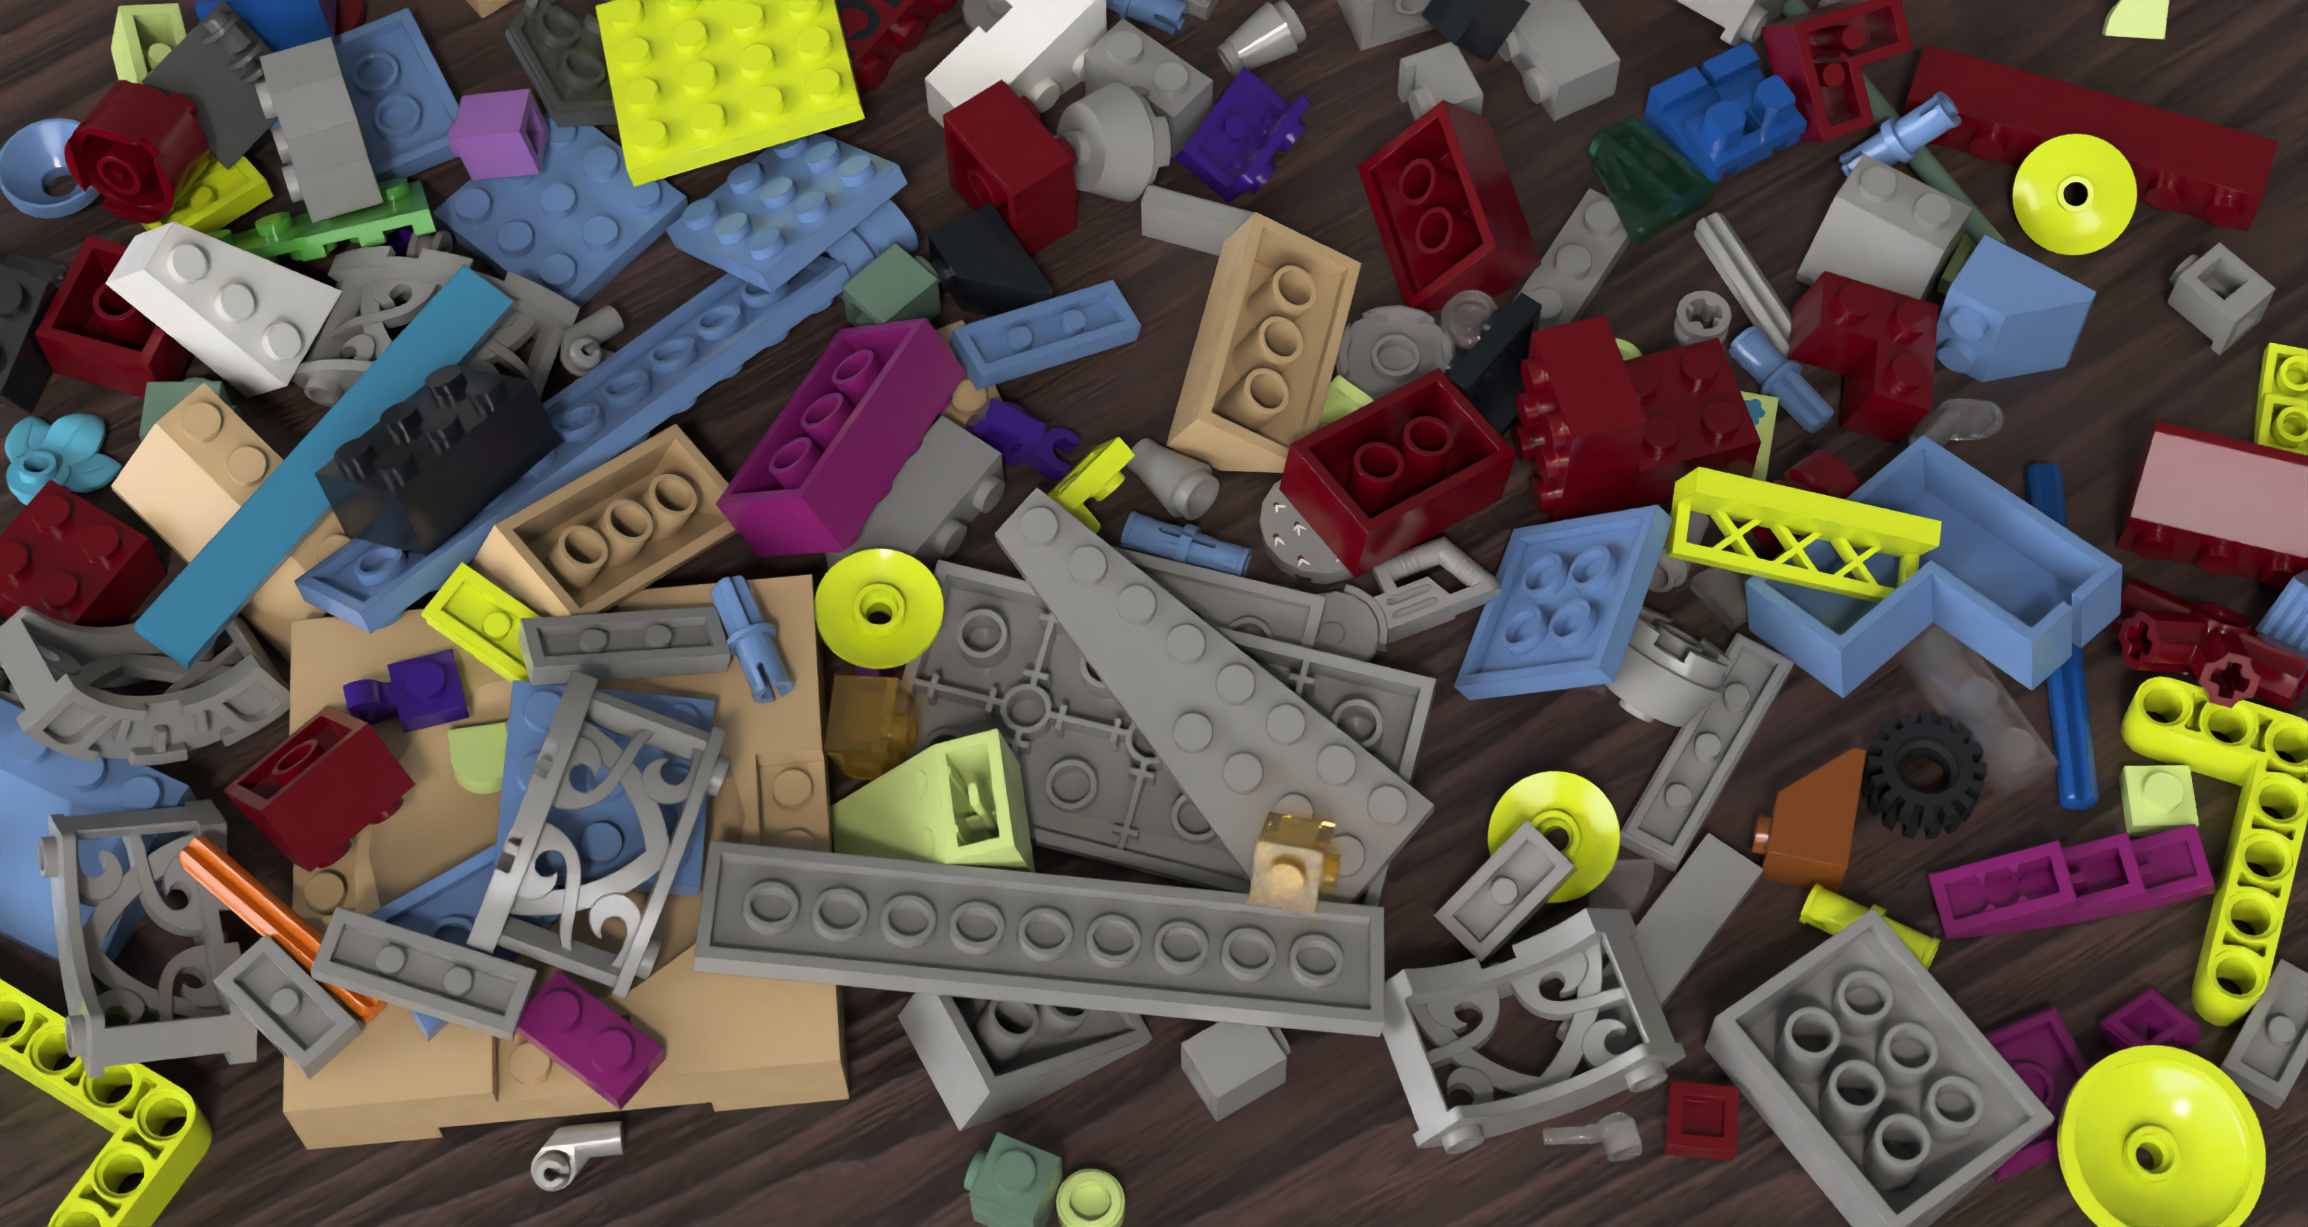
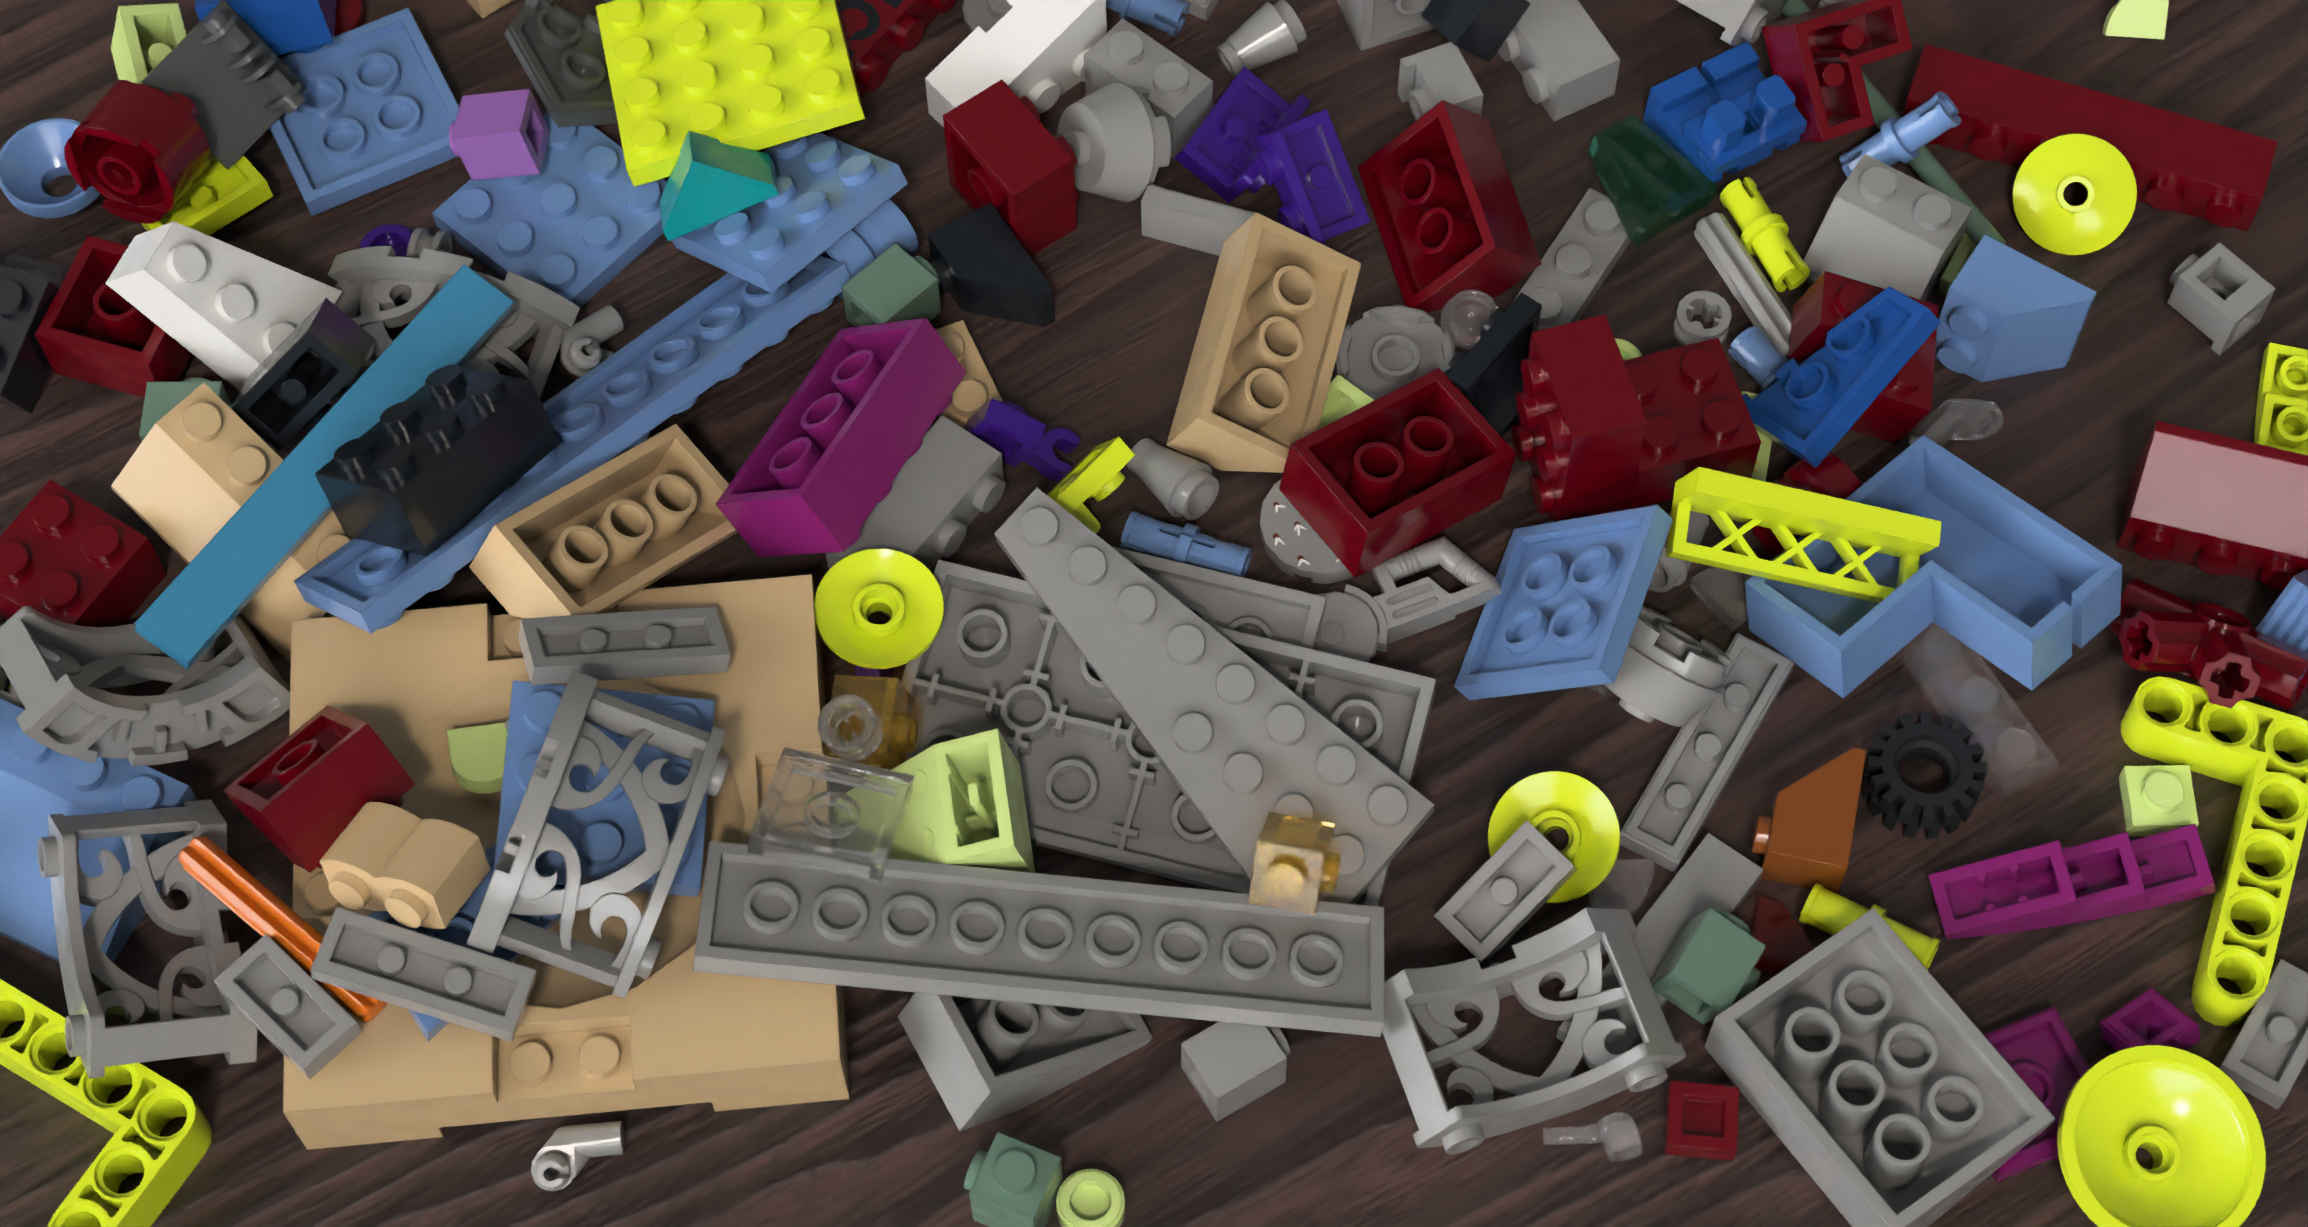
medium azure plate [4,413,122,505] -> none
bright green wing [206,178,436,264] -> none
light grey brick [255,37,383,223] -> none
dark purple plate [343,649,469,733] -> none
neon yellow plate [421,562,540,684] -> none
magenta plate [517,971,666,1111] -> none
medium blue axle [711,575,794,704] -> none
medium blue plate [949,280,1142,391] -> none
blue axle [2024,463,2099,811] -> none
none -> black brick [231,298,375,451]
none -> tan brick [320,802,490,929]
none -> teal slope [660,130,779,241]
none -> clear tile [748,747,914,882]
none -> clear bush [818,695,883,761]
none -> dark purple bracket [1255,109,1371,244]
none -> sand green brick [1651,907,1766,1025]
none -> neon yellow pin [1719,177,1810,292]
none -> blue wing [1743,286,1941,468]
none -> clear red tile [1751,897,1815,973]

